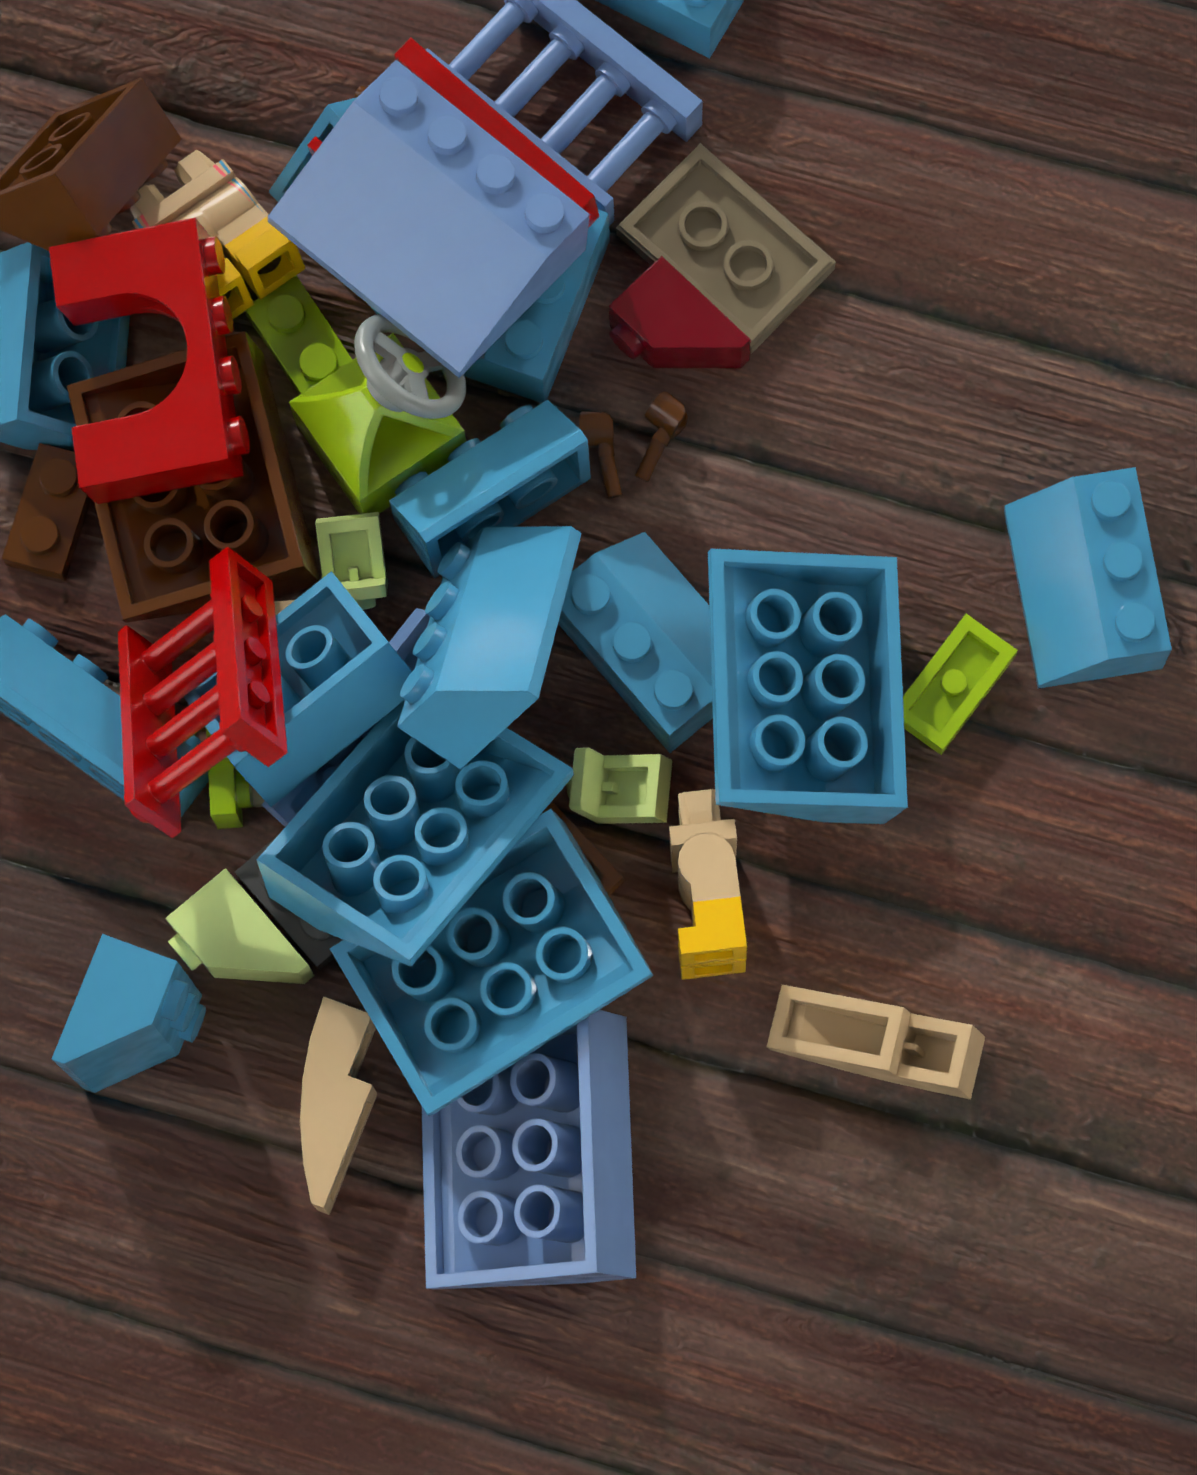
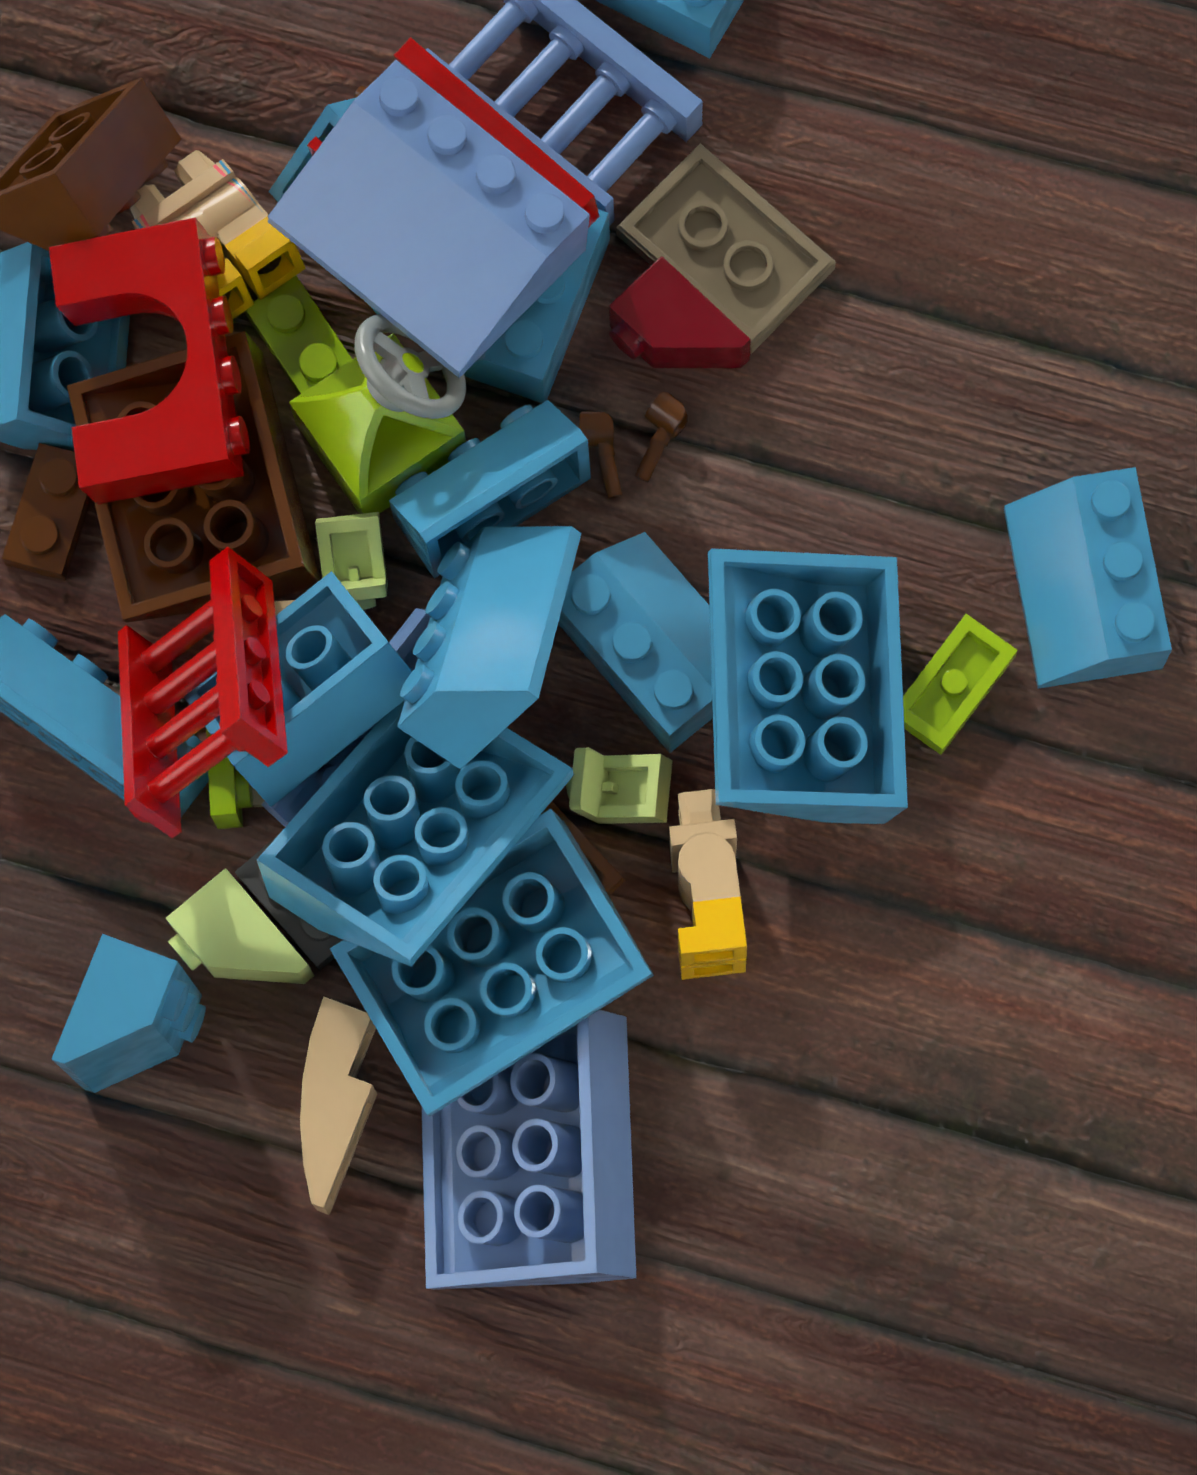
tan slope [767,985,985,1099] -> none

